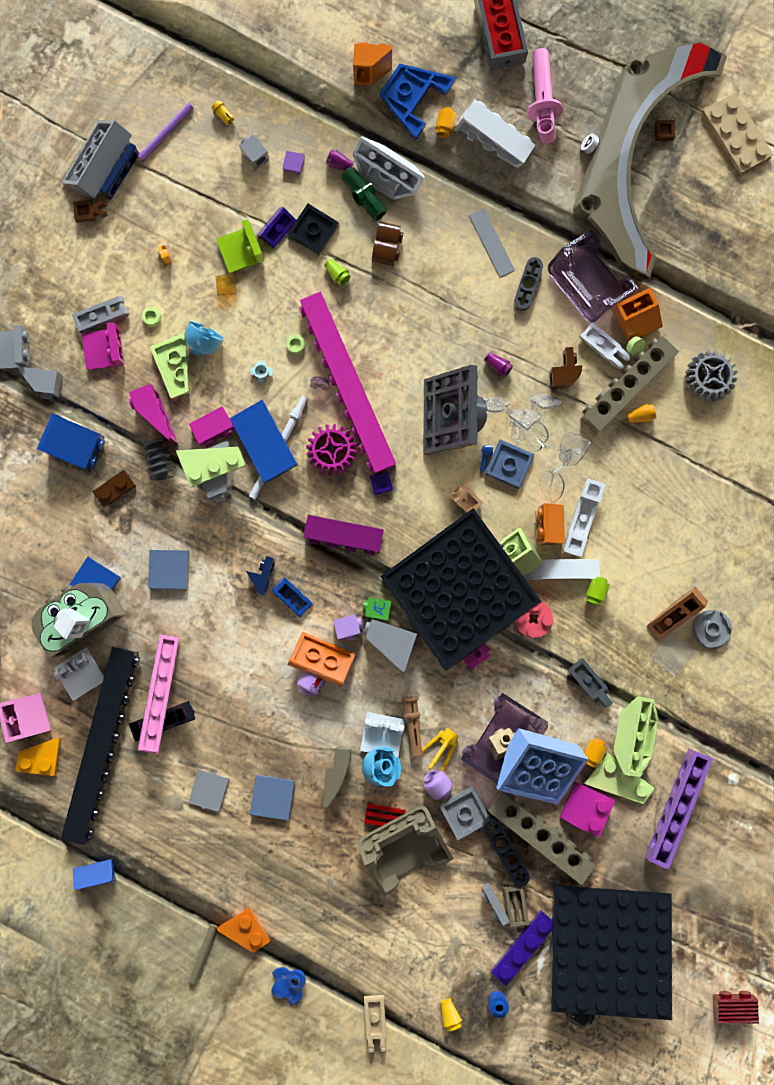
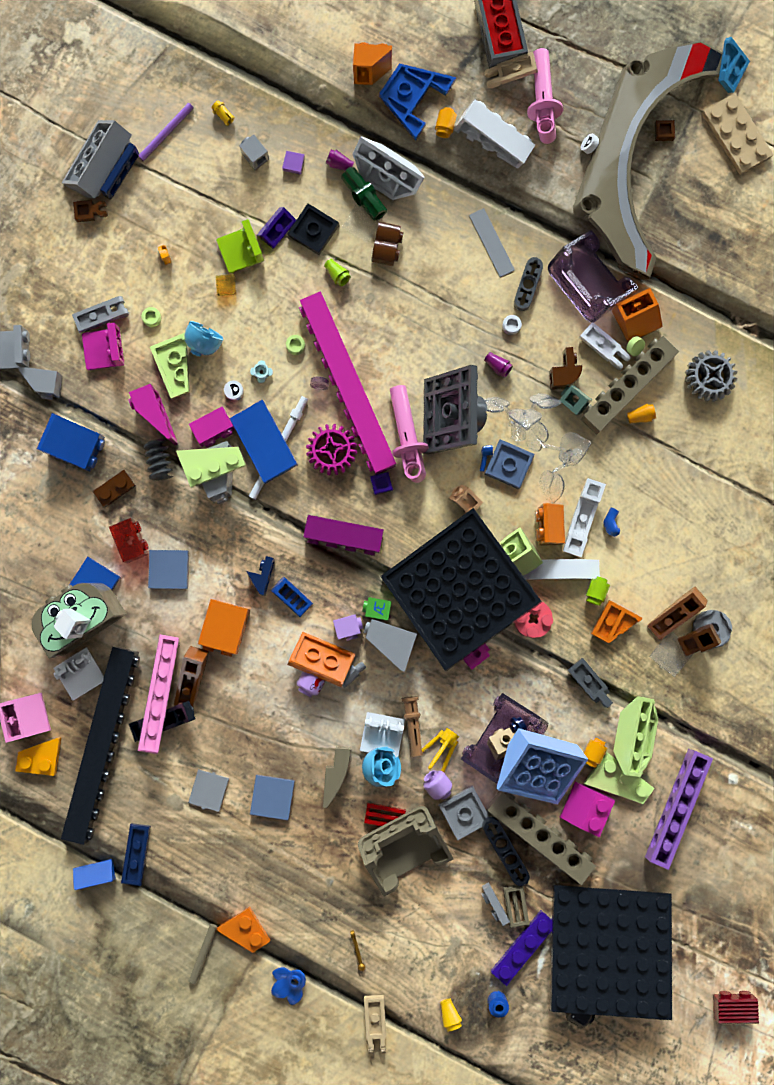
none -> clear red brick [109,518,149,564]
none -> dark blue tile [121,823,151,886]
none -> dark orange slope [173,646,209,707]
none -> orange brick [198,599,250,657]
none -> white tile [224,380,244,400]
none -> light grey bar [342,662,366,688]
none -> pearl gold hinge [350,930,366,971]
none -> bright pink piece [390,385,429,483]
none -> tan hinge [484,52,538,88]
none -> white tile [502,315,522,335]
none -> dark blue plate [509,716,527,733]
none -> sand green brick [559,385,592,415]
none -> orange wing [591,600,642,643]
none -> blue arm [603,507,620,537]
none -> reddish brown brick [677,624,721,656]
none -> dark azure wing [718,37,750,93]

